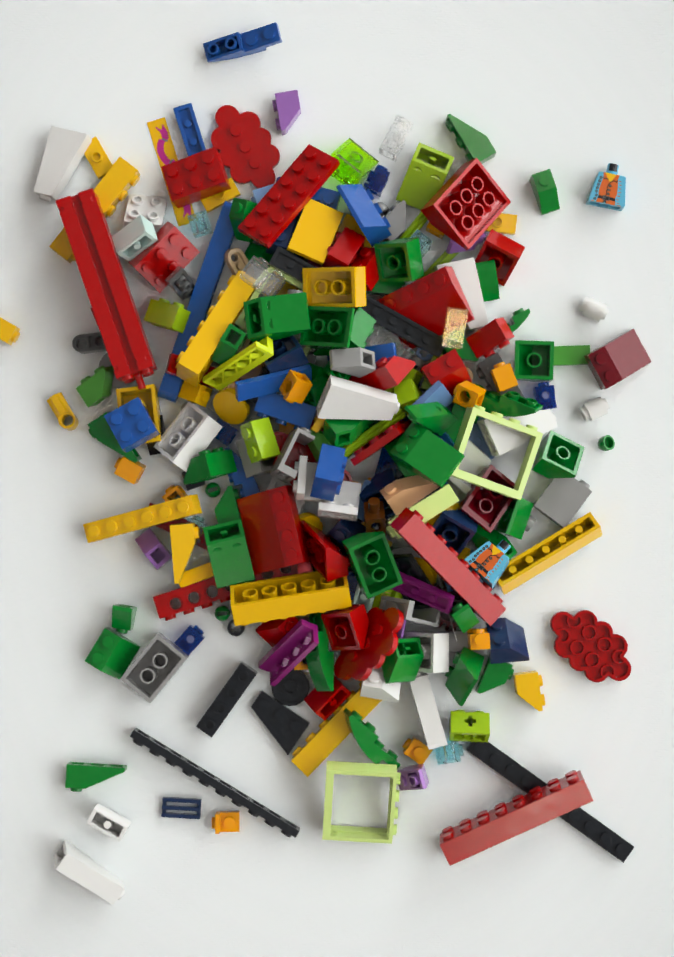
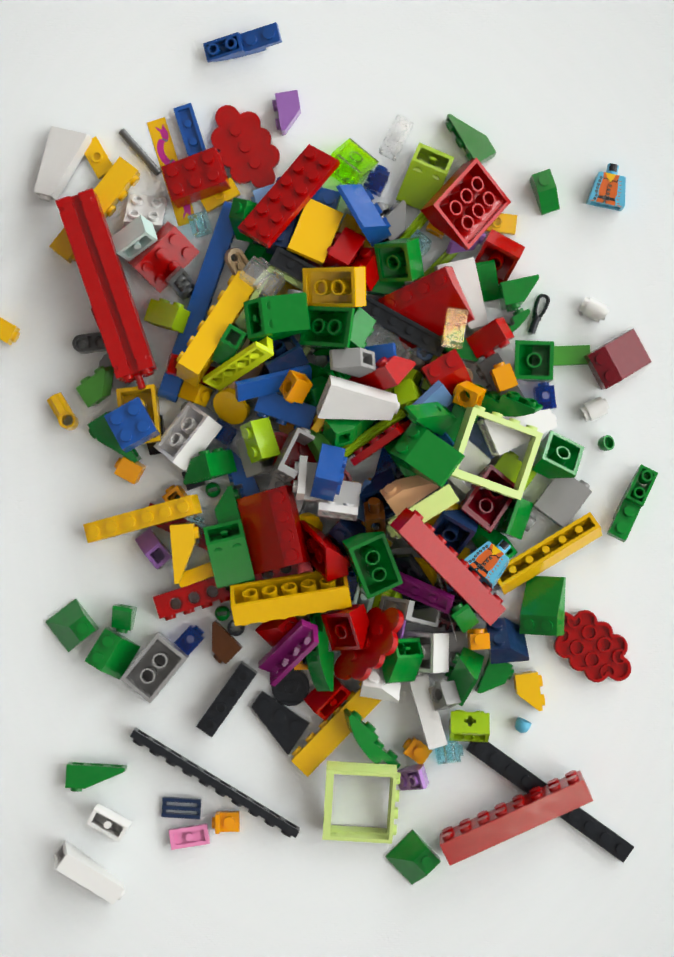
none -> green slope [46,599,99,652]
none -> dark grey piece [119,128,162,176]
none -> bright pink plate [169,823,210,850]
none -> reddish brown slope [212,620,243,664]
none -> green slope [385,829,441,885]
none -> light grey brick [428,679,461,711]
none -> lime brick [494,450,537,491]
none -> green slope [498,274,539,312]
none -> medium azure hinge [515,717,532,733]
none -> green slope [519,576,566,636]
none -> black piece [528,294,550,334]
none -> green slope [607,464,658,542]

